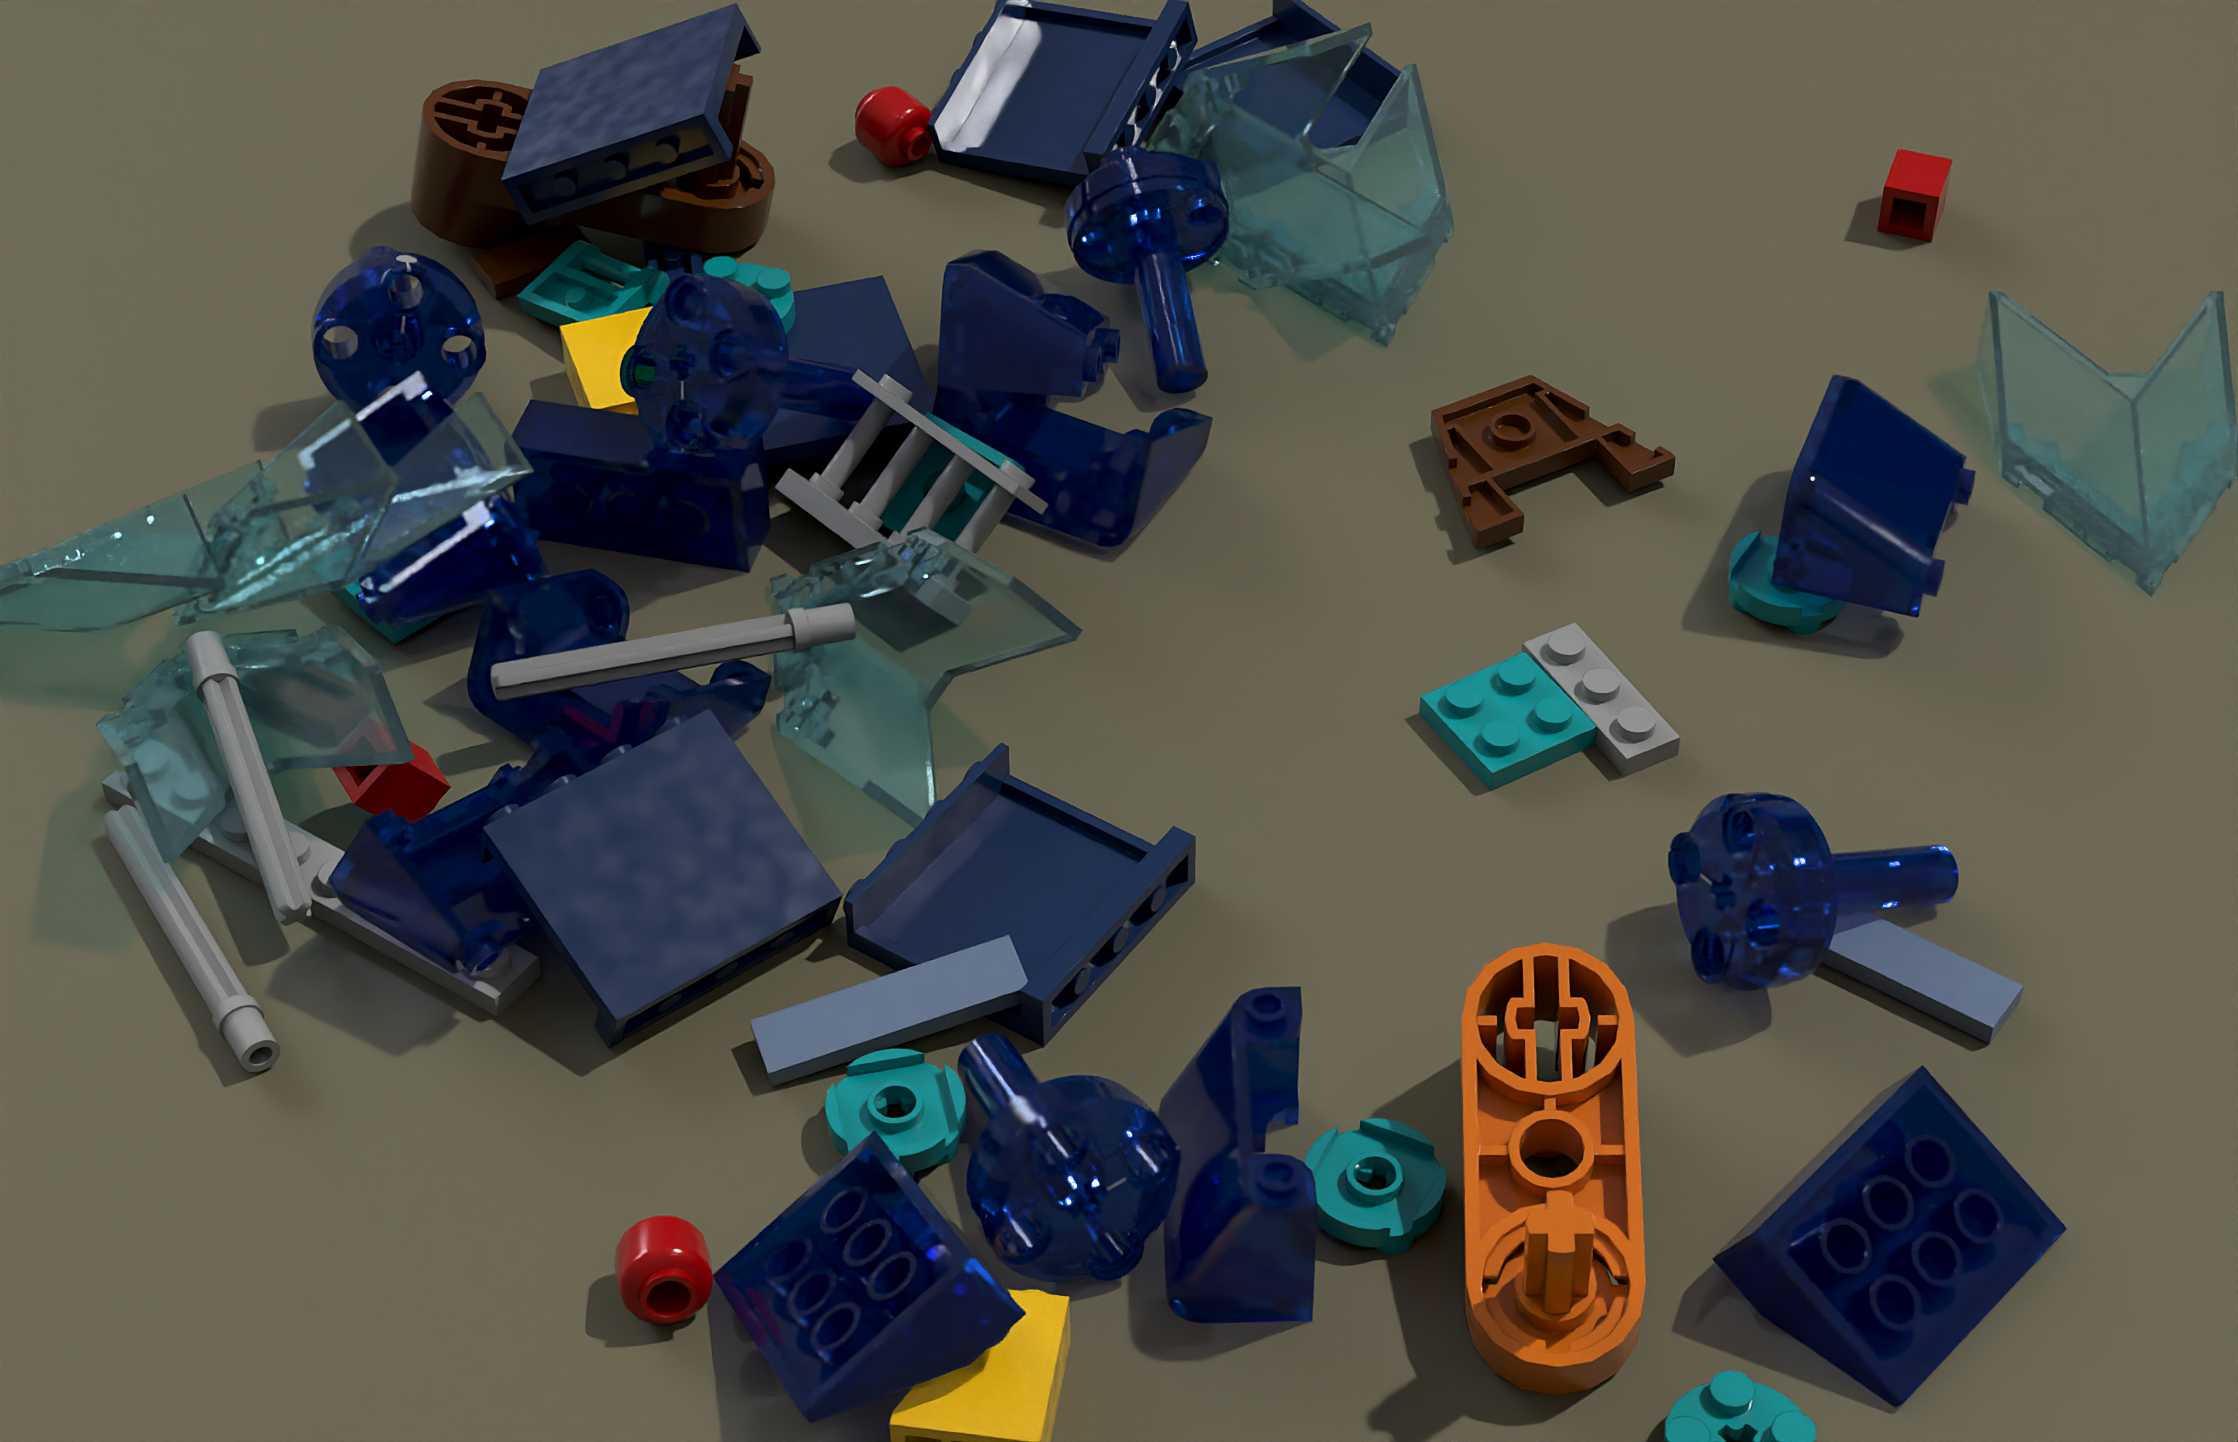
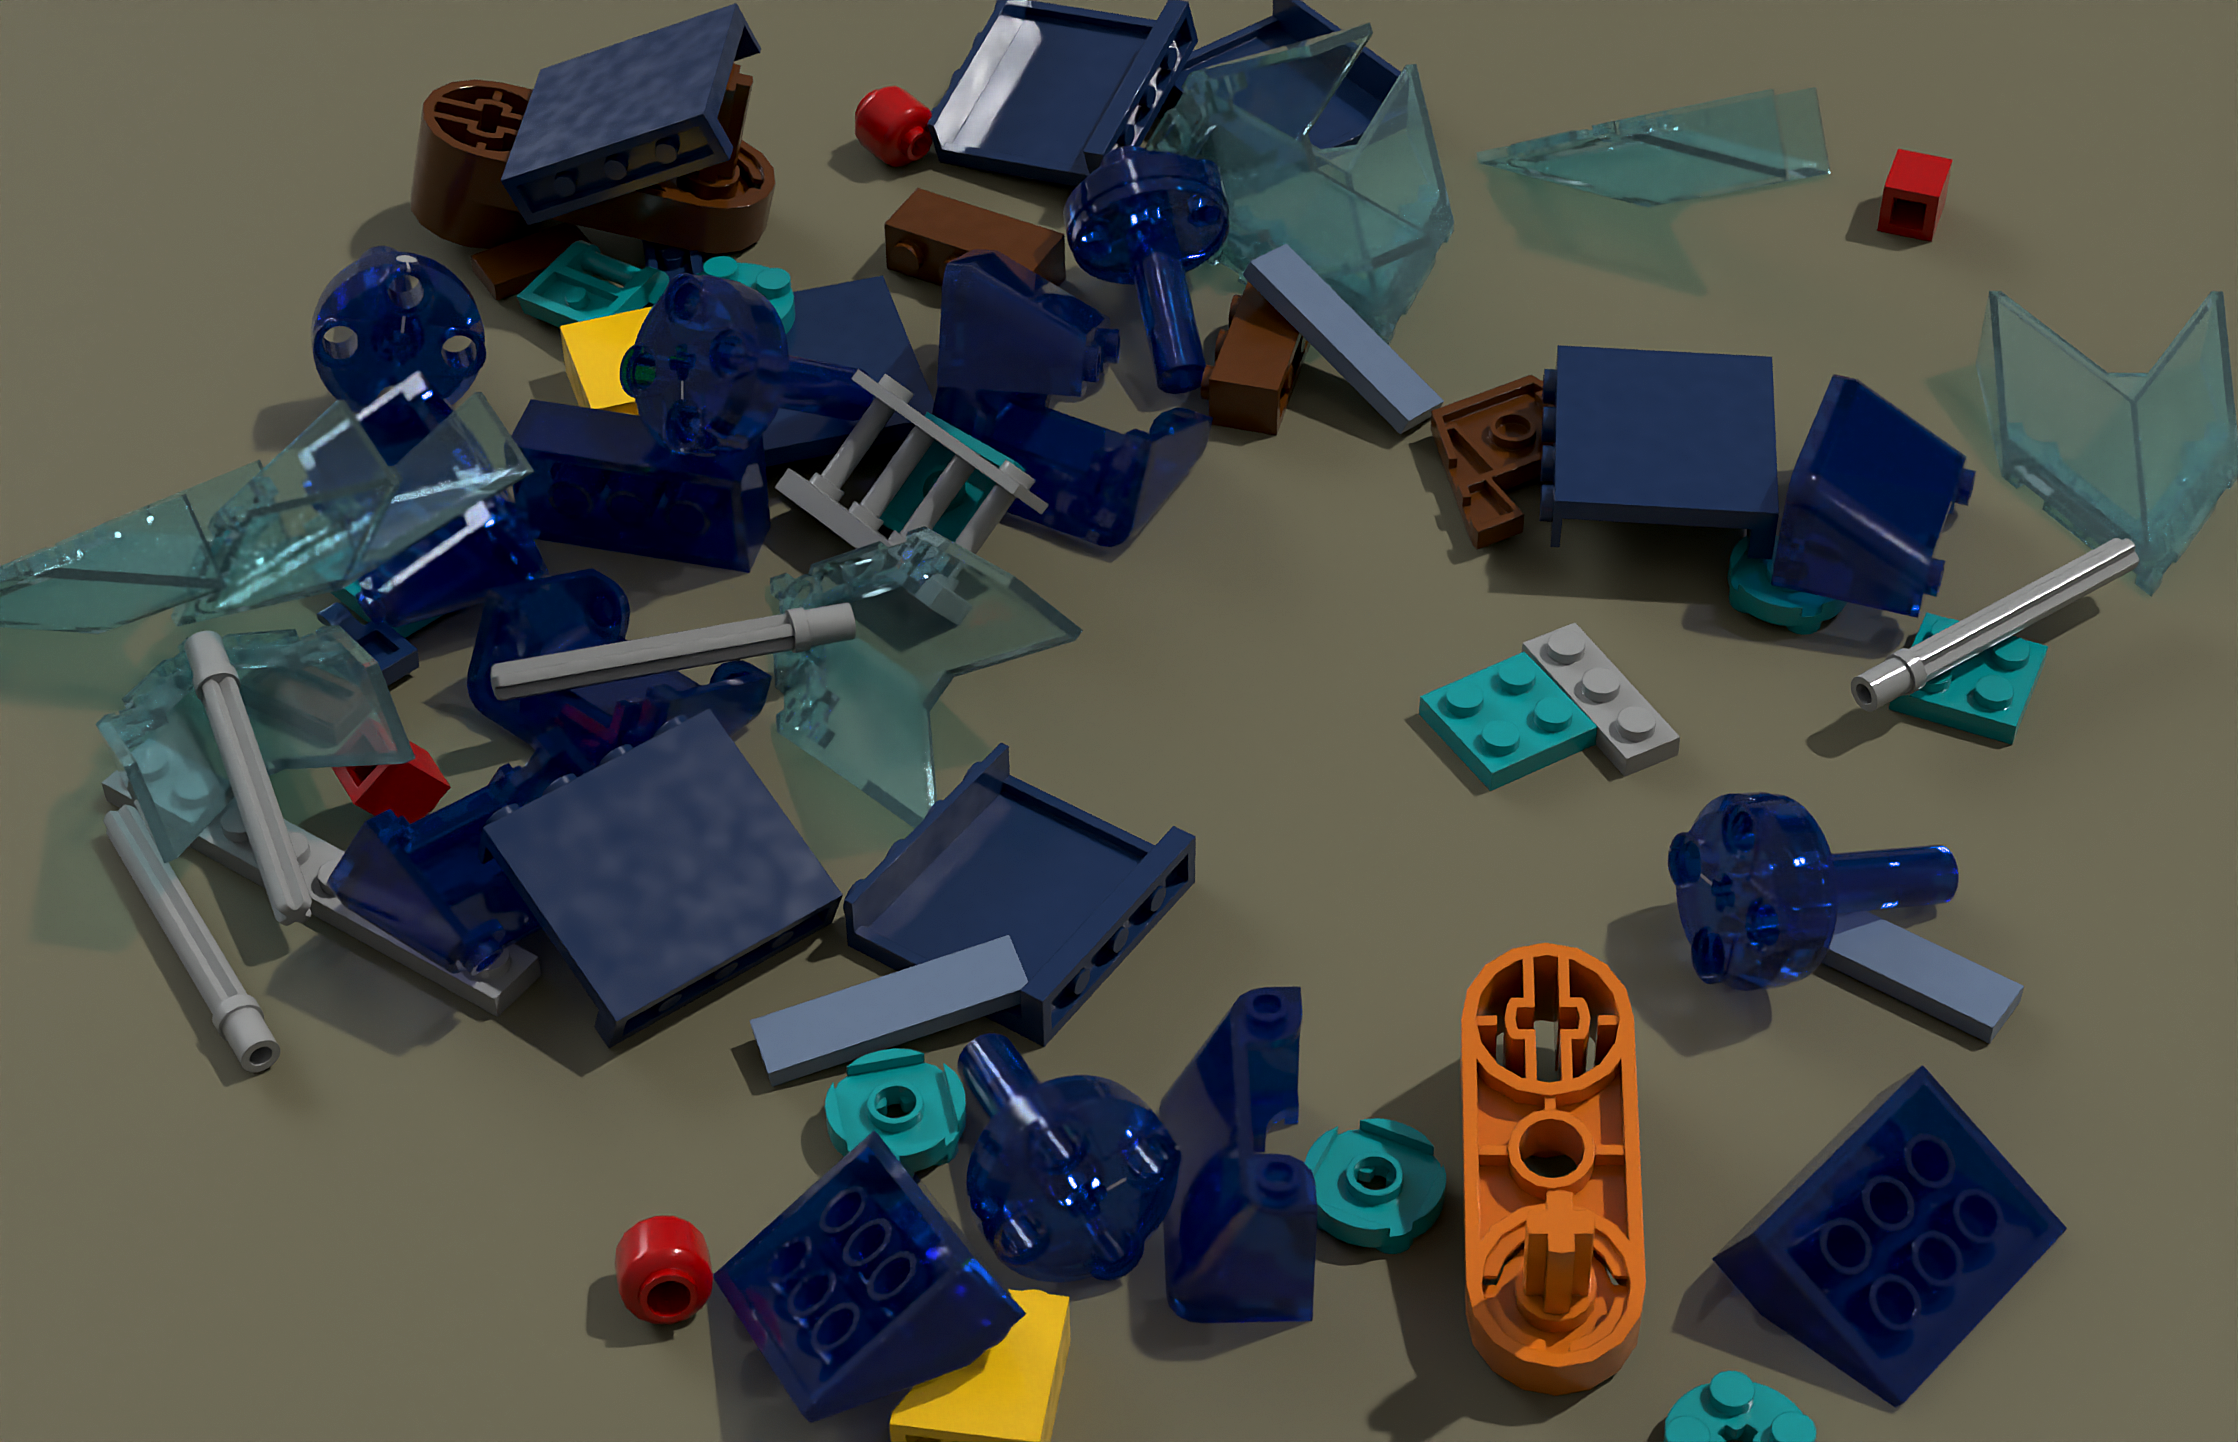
none -> dark blue plate [317,602,419,693]
none -> reddish brown brick [884,188,1066,316]
none -> reddish brown brick [1200,282,1310,436]
none -> sand blue tile [1243,243,1444,434]
none -> clear light blue windscreen [1477,87,1831,208]
none -> dark blue panel [1539,345,1779,559]
none -> light grey axle [1851,538,2140,712]
none -> teal plate [1889,612,2048,745]

